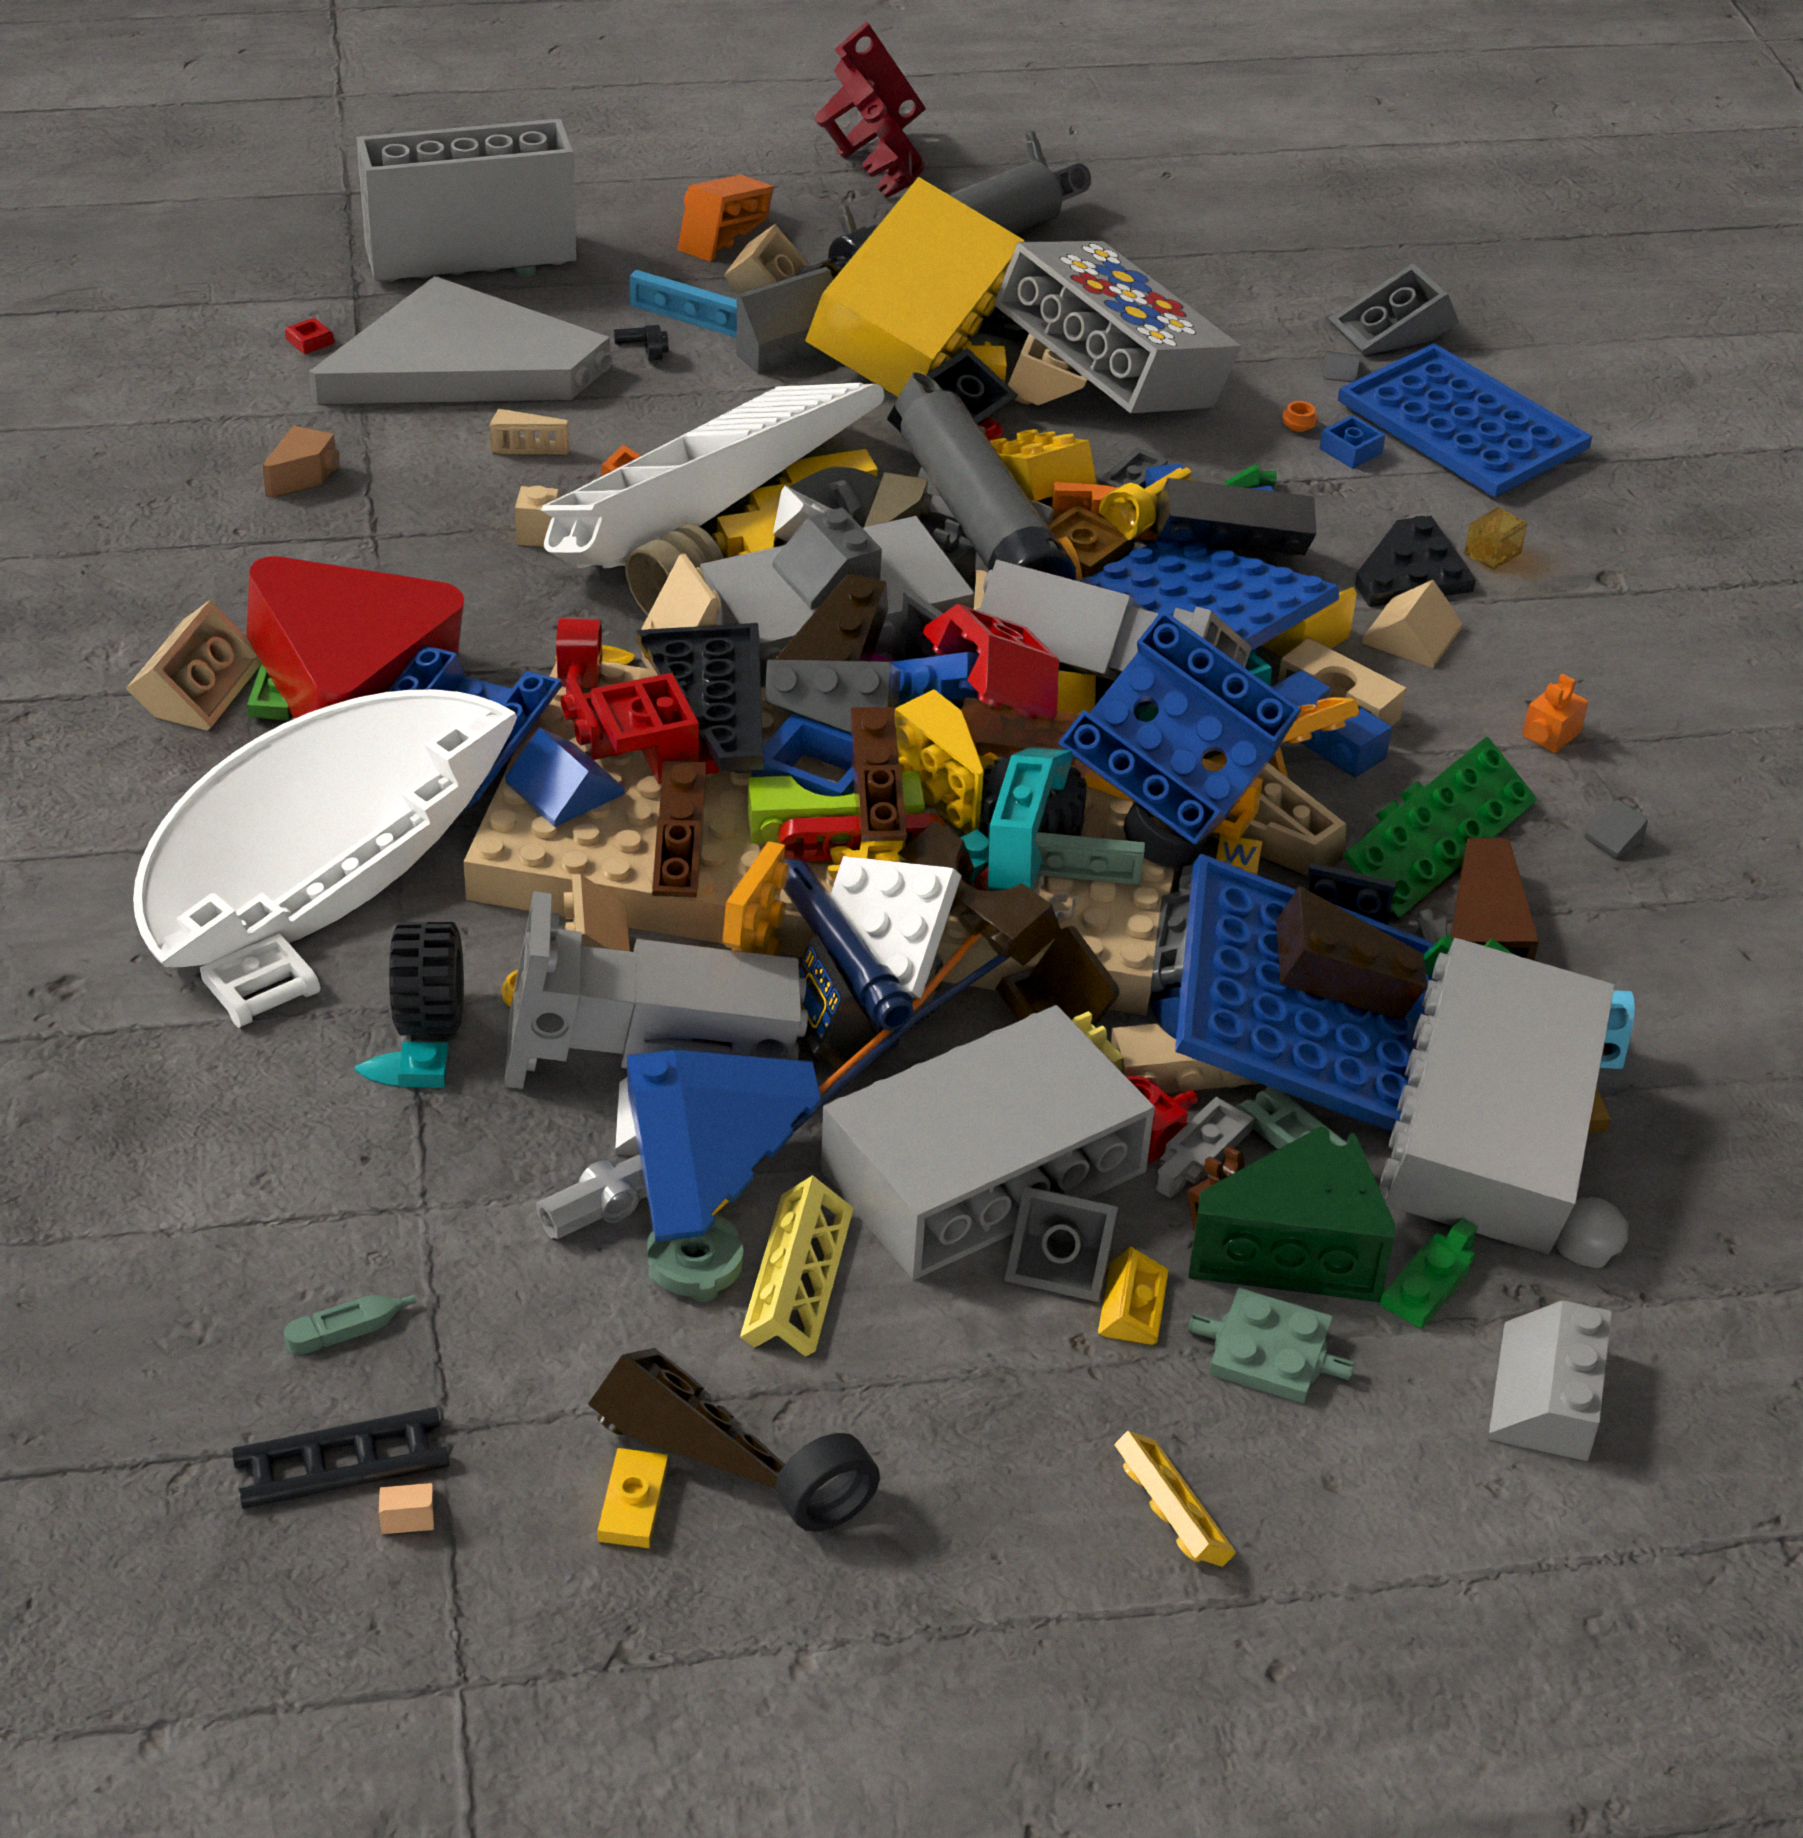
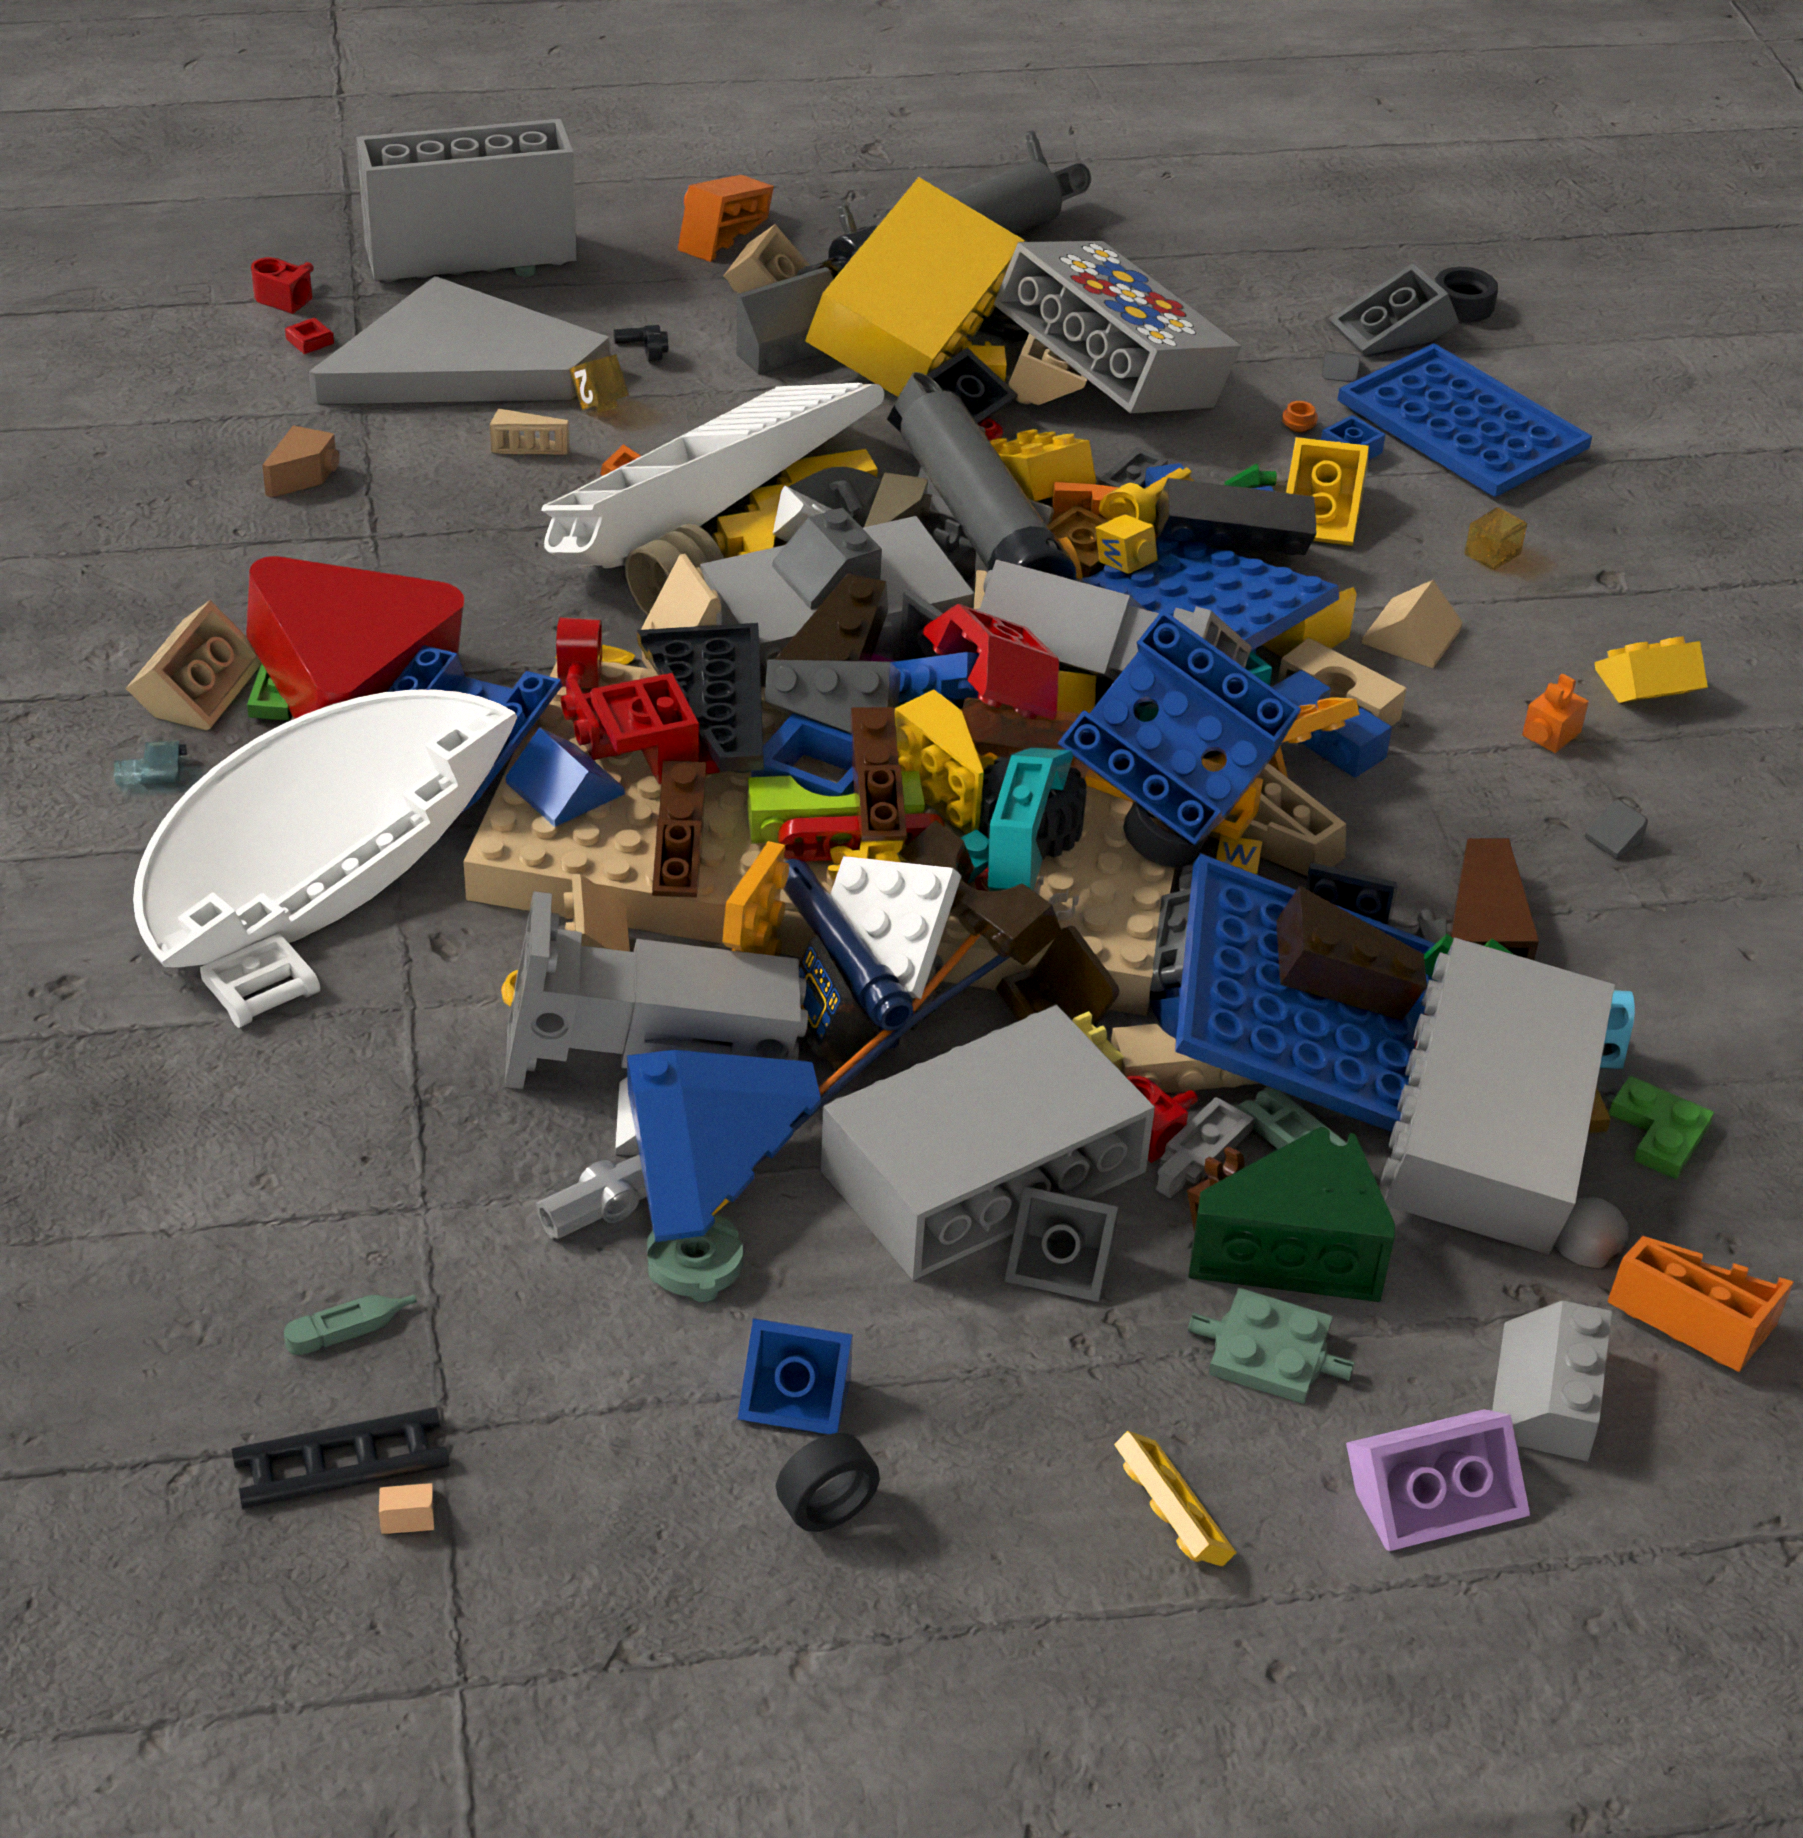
teal plate [355,1042,449,1088] -> none
black tyre [389,921,464,1036] -> none
tan brick [515,485,559,547] -> none
dark brown wedge [588,1348,785,1489] -> none
yellow plate [597,1448,668,1549] -> none
dark azure fence [630,270,737,338] -> none
light yellow fence [740,1175,854,1357] -> none
dark red container [815,21,926,198] -> none
sand green tile [1036,832,1145,885] -> none
yellow slope [1098,1246,1169,1345] -> none
green bracket [1343,737,1537,920] -> none
black plate [1355,515,1476,607] -> none
green hinge [1380,1218,1478,1329] -> none
none -> clear light blue piece [114,740,187,785]
none -> red piece [251,257,314,314]
none -> clear yellow brick [569,354,629,413]
none -> blue slope [738,1318,853,1434]
none -> yellow brick [1095,514,1158,574]
none -> yellow slope [1286,437,1369,546]
none -> lavender slope [1346,1409,1530,1551]
none -> black tyre [1435,266,1498,322]
none -> yellow slope [1594,636,1708,703]
none -> orange wedge [1607,1236,1794,1372]
none -> bright green plate [1609,1076,1714,1179]

